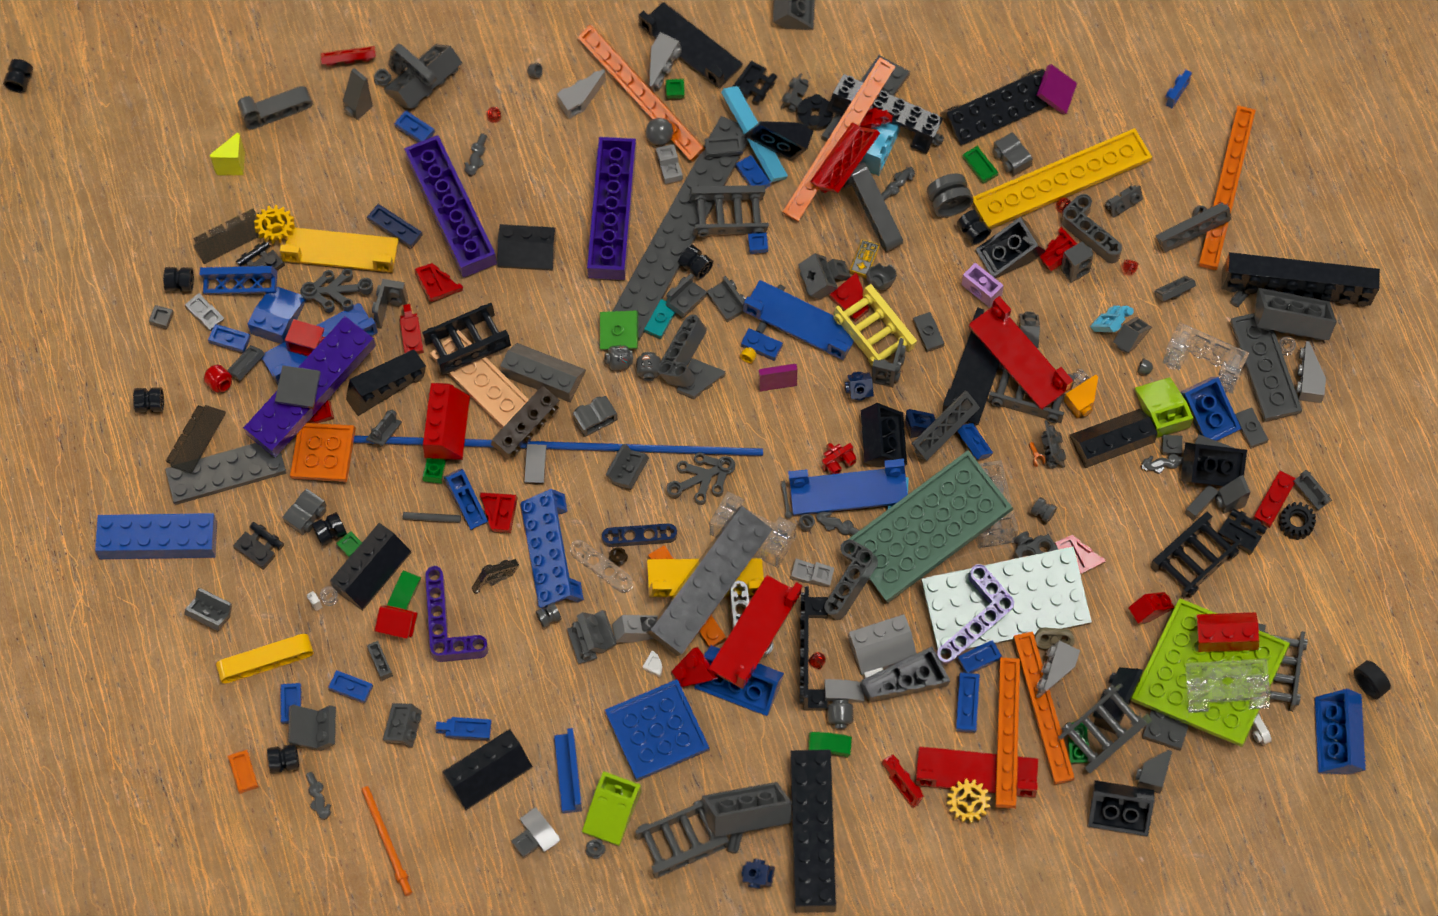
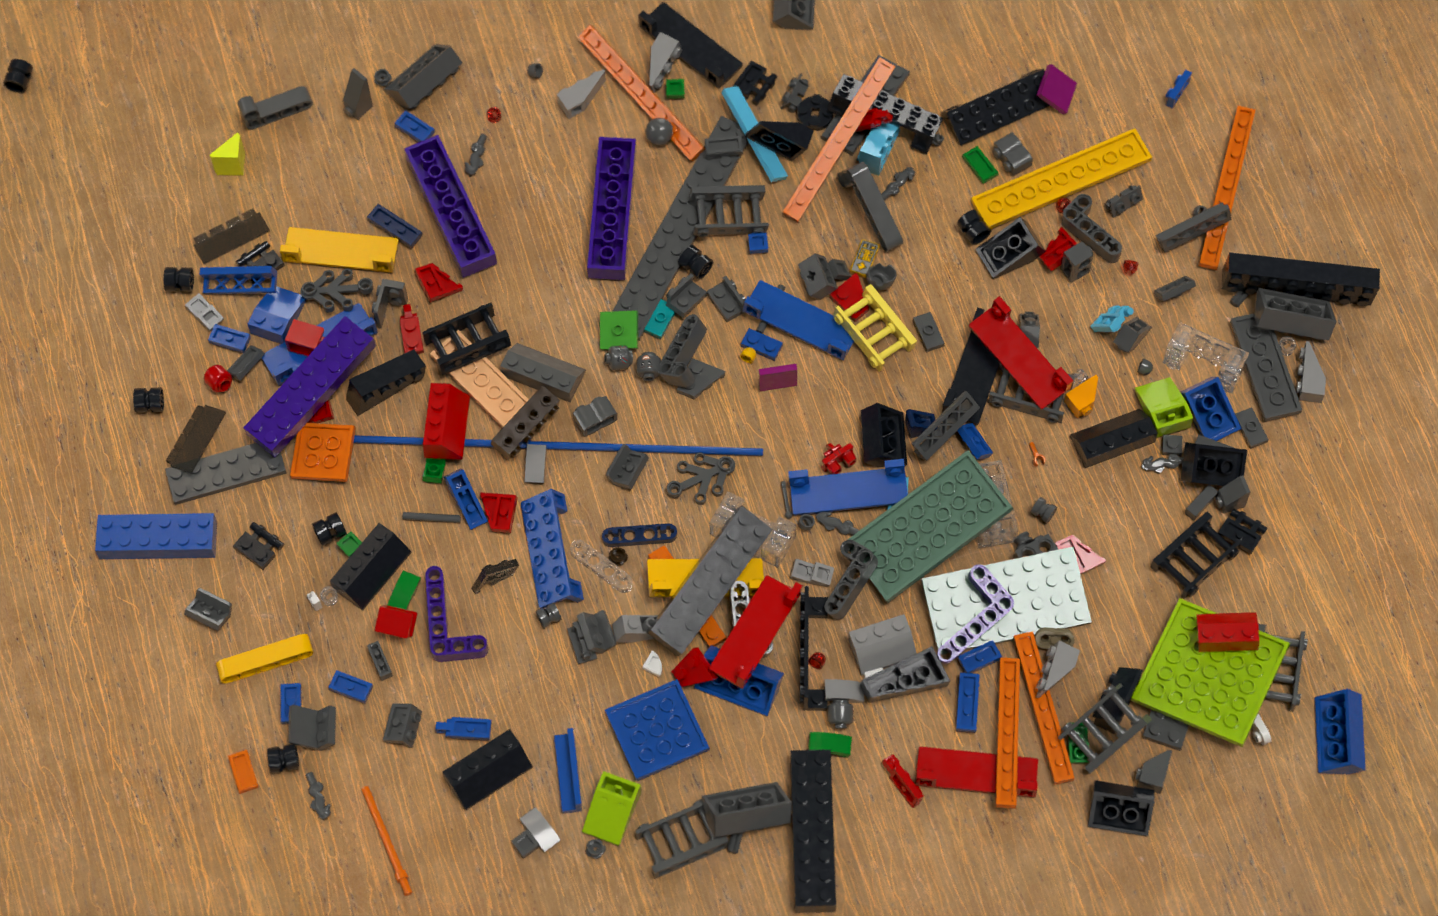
dark grey plate [149,305,174,329] -> none
yellow gear [254,205,295,244] -> none
dark grey tile [275,365,321,409] -> none
dark grey brick [283,489,327,535] -> none
red plate [321,46,376,66] -> none
dark grey hinge [366,410,402,446] -> none
dark grey beam [388,44,437,86] -> none
black slope [497,224,557,271] -> none
light grey slope [656,144,683,184] -> none
blue plate [736,155,771,189] -> none
dark blue brick [742,859,775,889] -> none
red fence [810,123,880,194] -> none
dark blue brick [845,372,874,400] -> none
dark grey bracket [872,338,906,388] -> none
dark grey wheel [927,173,974,217] -> none
yellow gear [947,779,991,824] -> none
lavender brick [962,263,1004,308] -> none
dark grey hinge [1041,420,1066,468] -> none
red slope [1128,592,1175,624] -> none
clear plate [1185,659,1270,713] -> none
red plate [1253,470,1296,528] -> none
black tyre [1279,502,1316,540] -> none
dark grey hinge [1294,470,1332,510] -> none
black tyre [1353,660,1391,699] -> none

